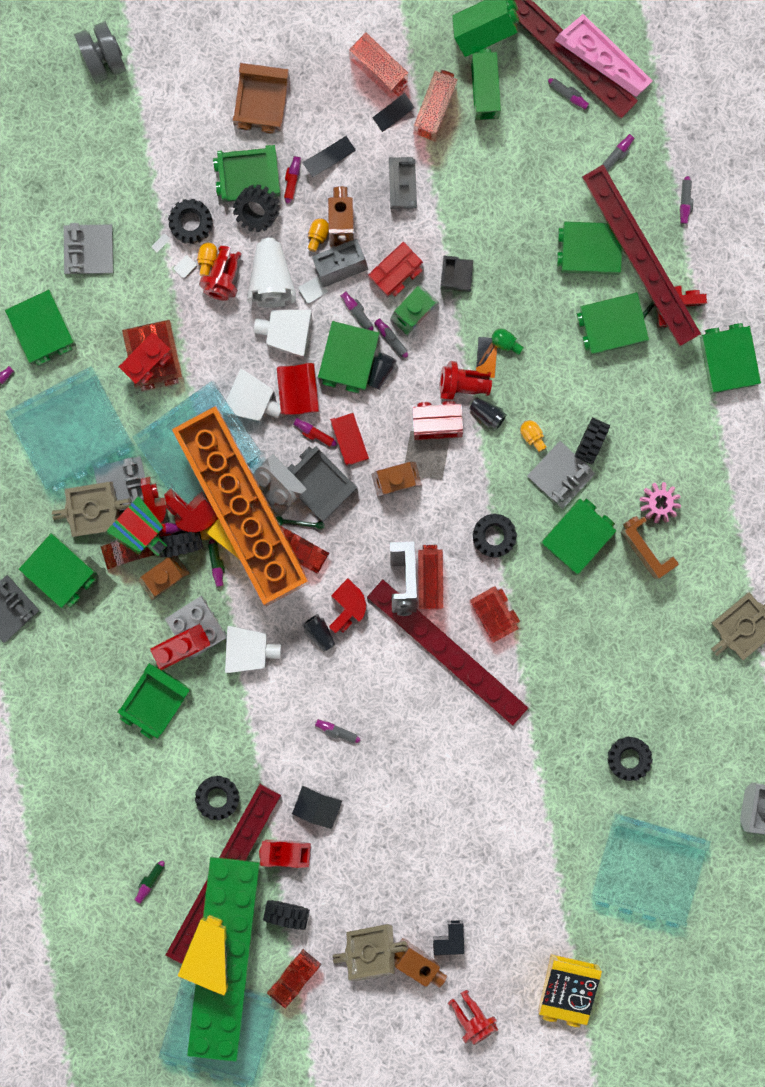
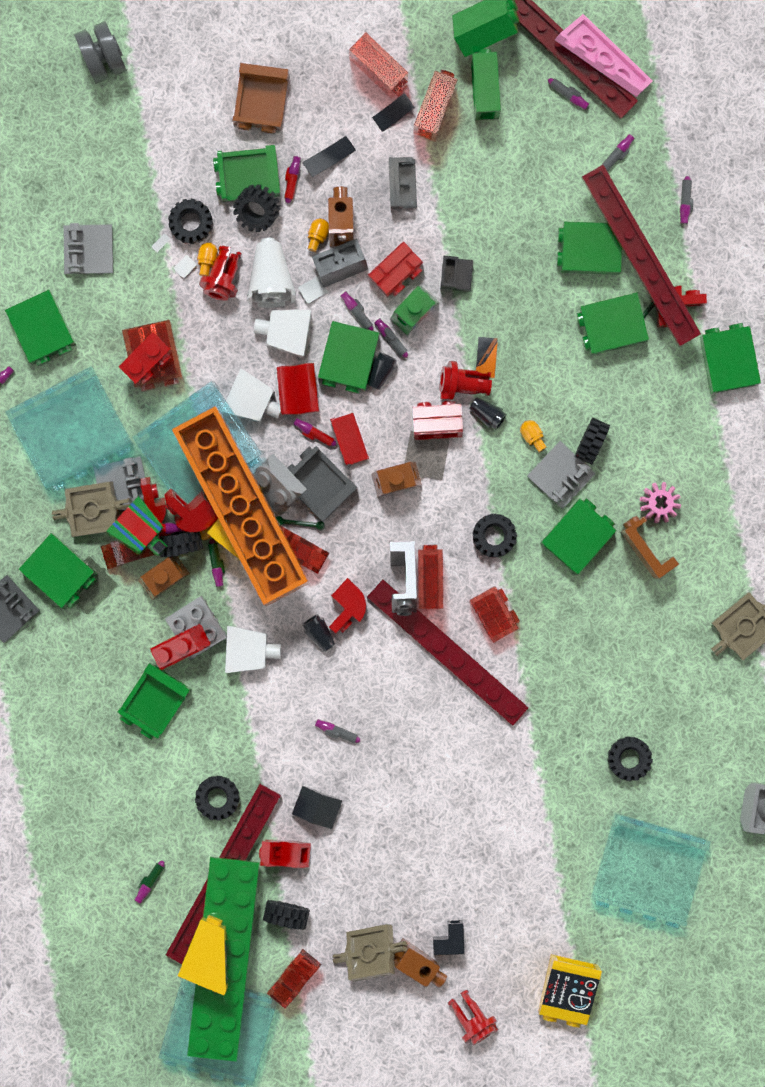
green cylinder [491,328,524,355] -> none

